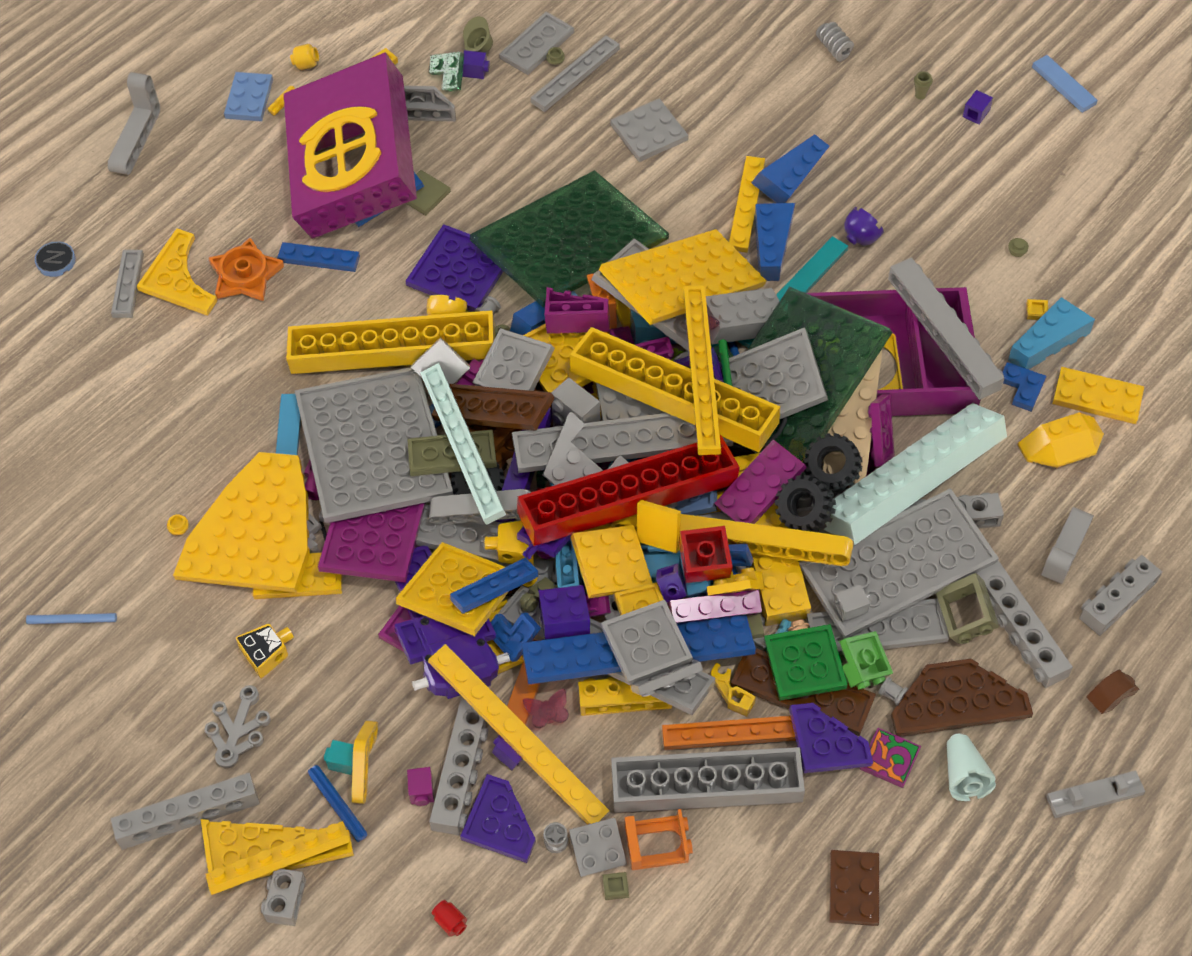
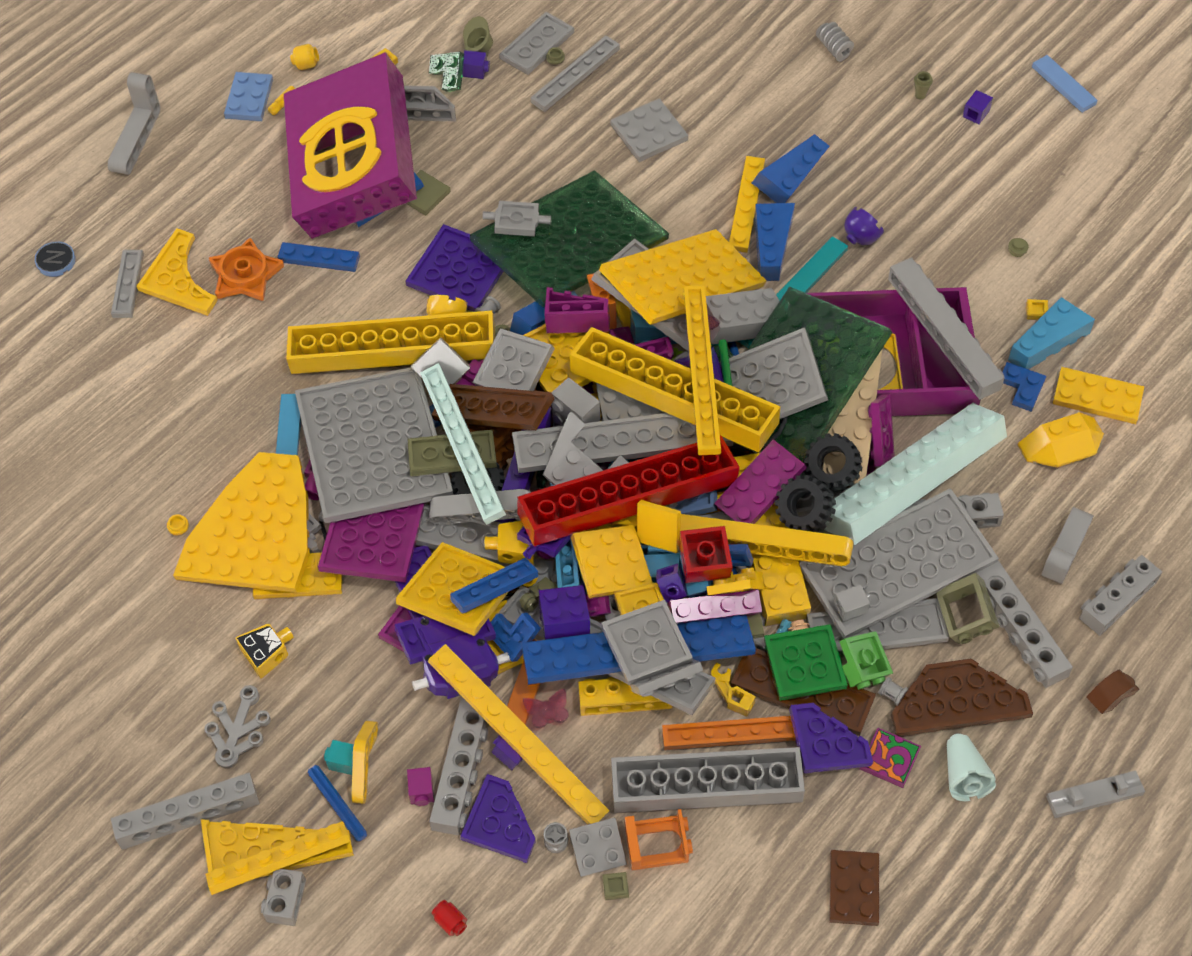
medium blue piece [26,613,117,624] -> none
none -> light grey plate [483,201,551,236]

